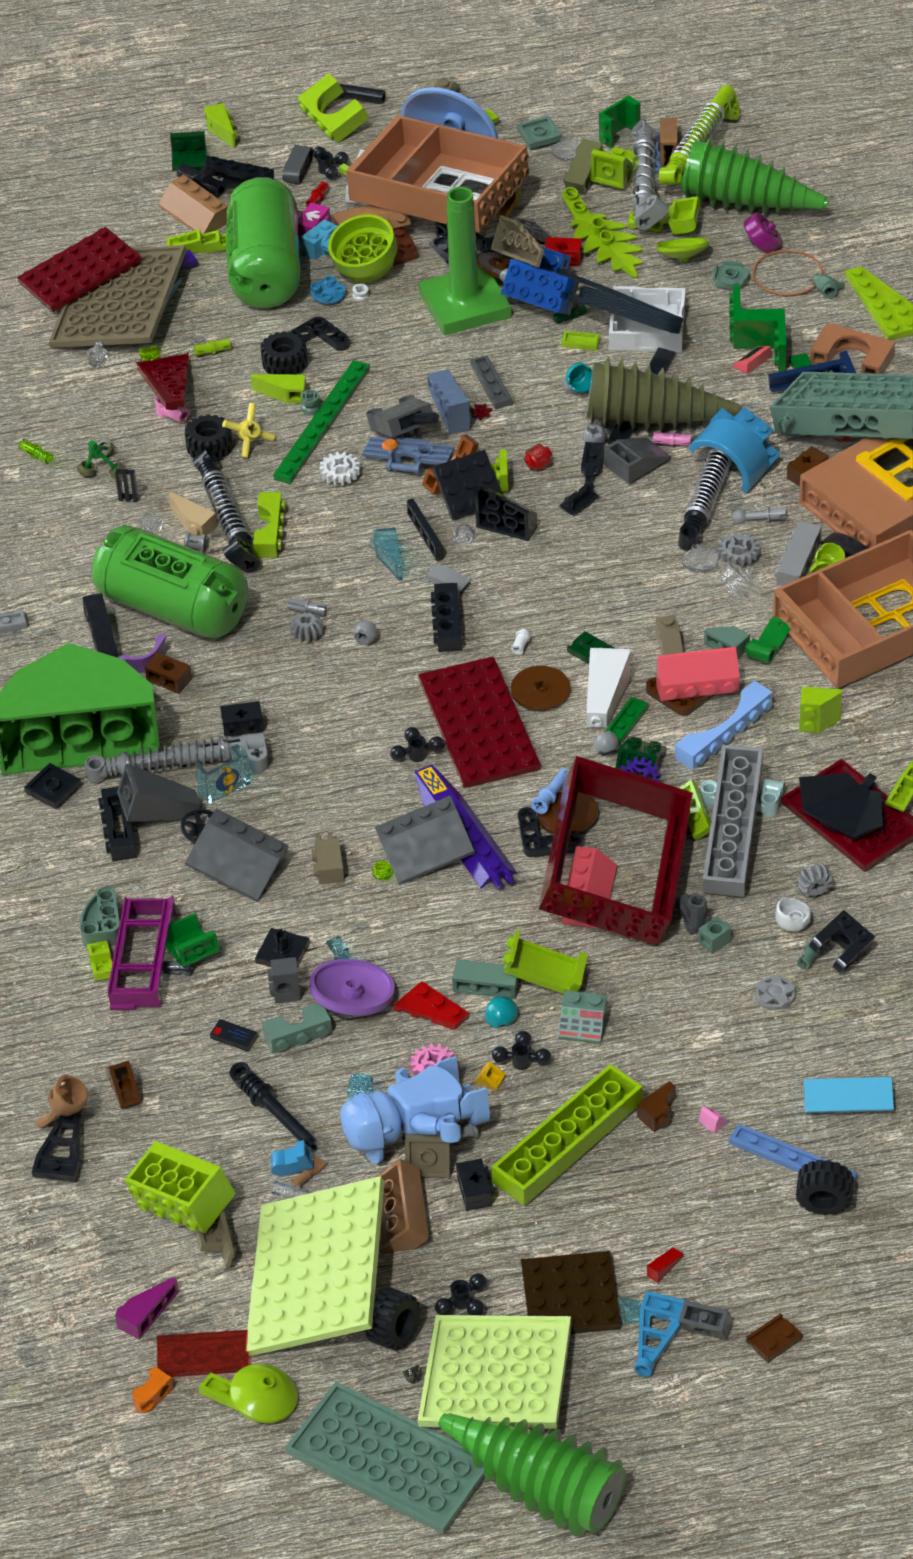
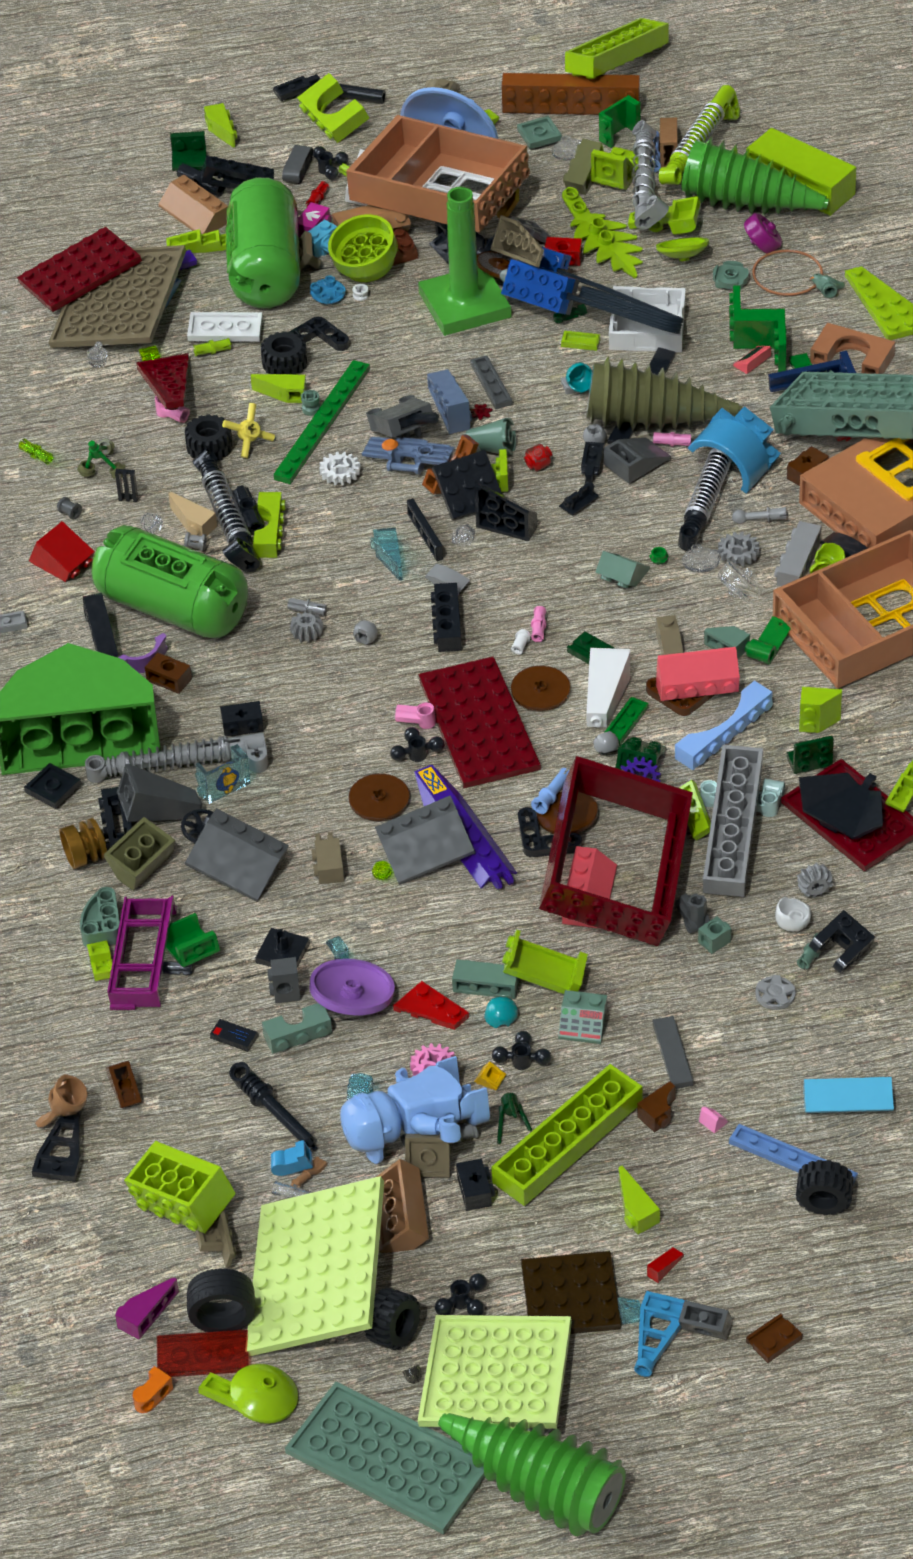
none -> red slope [29,521,95,582]
none -> dark grey bush [57,497,82,520]
none -> pearl gold wheel [59,818,107,869]
none -> olive slope [104,817,175,891]
none -> black tyre [186,1268,255,1334]
none -> white plate [187,312,263,342]
none -> black piece [233,485,264,535]
none -> black hinge [273,74,320,101]
none -> dark tan tile [299,231,321,272]
none -> reddish brown piece [349,774,409,821]
none -> bright pink piece [395,702,436,729]
none -> sand green cone [464,418,516,455]
none -> dark green plant [497,1093,532,1144]
none -> dark orange brick [502,73,640,115]
none -> bright pink pin [531,606,547,642]
none -> lime brick [565,18,669,79]
none -> sand green slope [595,551,650,588]
none -> lime slope [618,1166,660,1235]
none -> green plate [649,547,668,564]
none -> dark grey tile [652,1016,693,1089]
none -> lime brick [746,127,857,216]
none -> dark green bracket [787,735,834,774]

